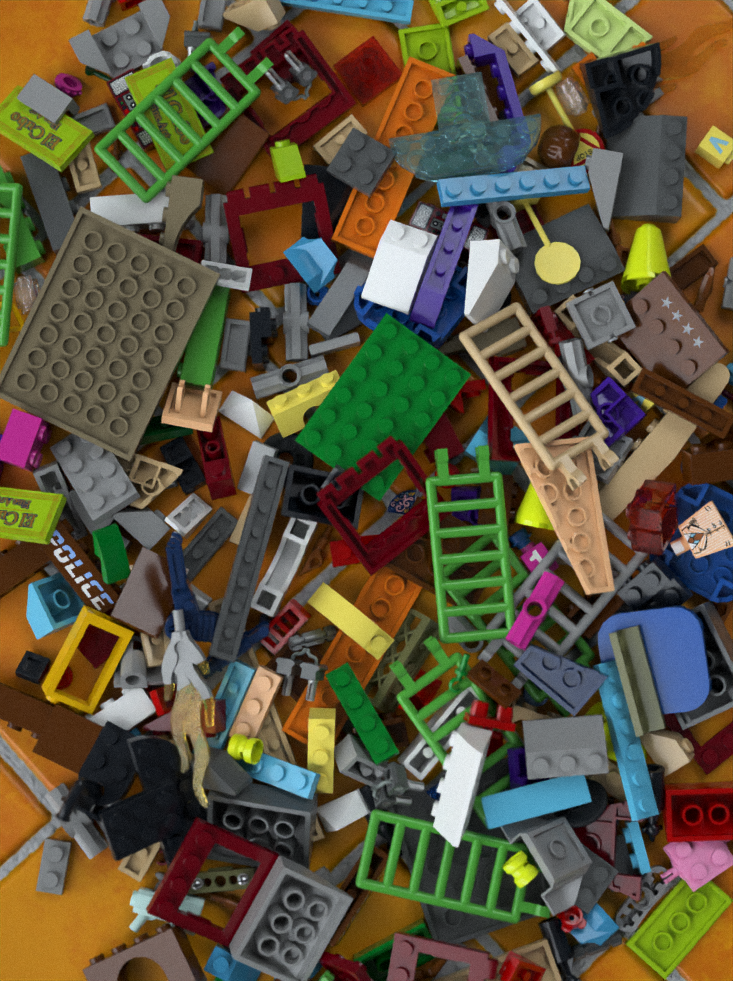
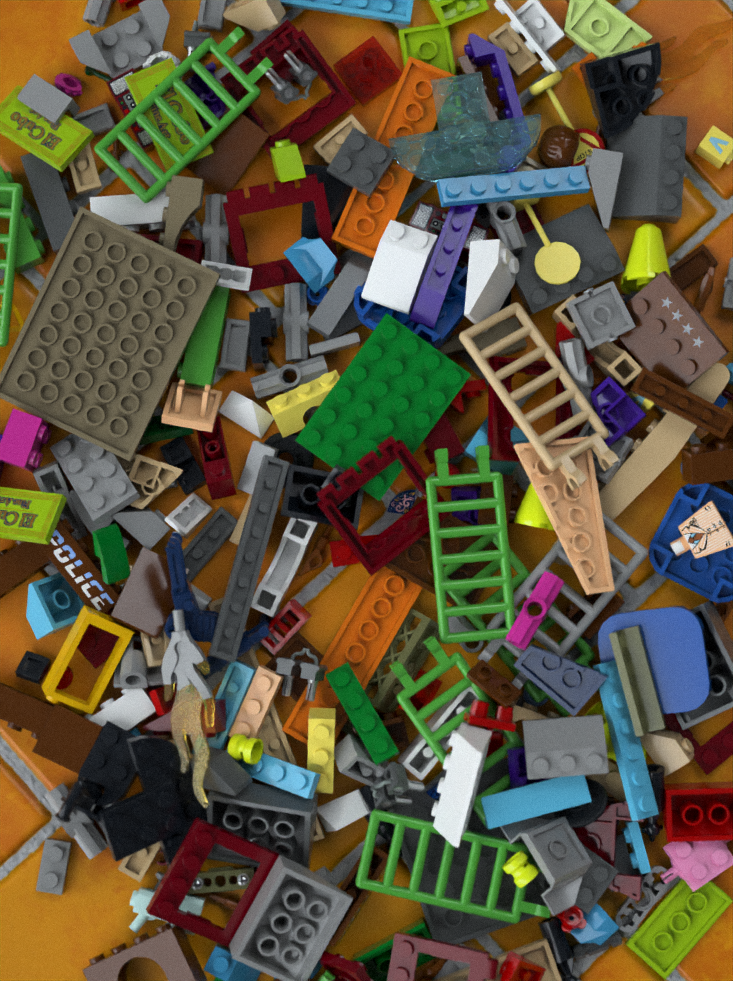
clear brick [14,275,40,315] -> none
dark grey axle [288,625,337,652] -> none
light yellow arch [307,582,394,660] -> none
green hand [448,653,470,693] -> none
blue plate [508,527,532,550] -> none
dark pink brick [519,541,559,582] -> none
dark red plate [530,305,561,349] -> none
clear brick [555,77,590,117] -> none
dark orange hand [608,219,630,276] -> none
black plate [617,556,693,611] -> none
clear red piece [626,479,678,555] -> none

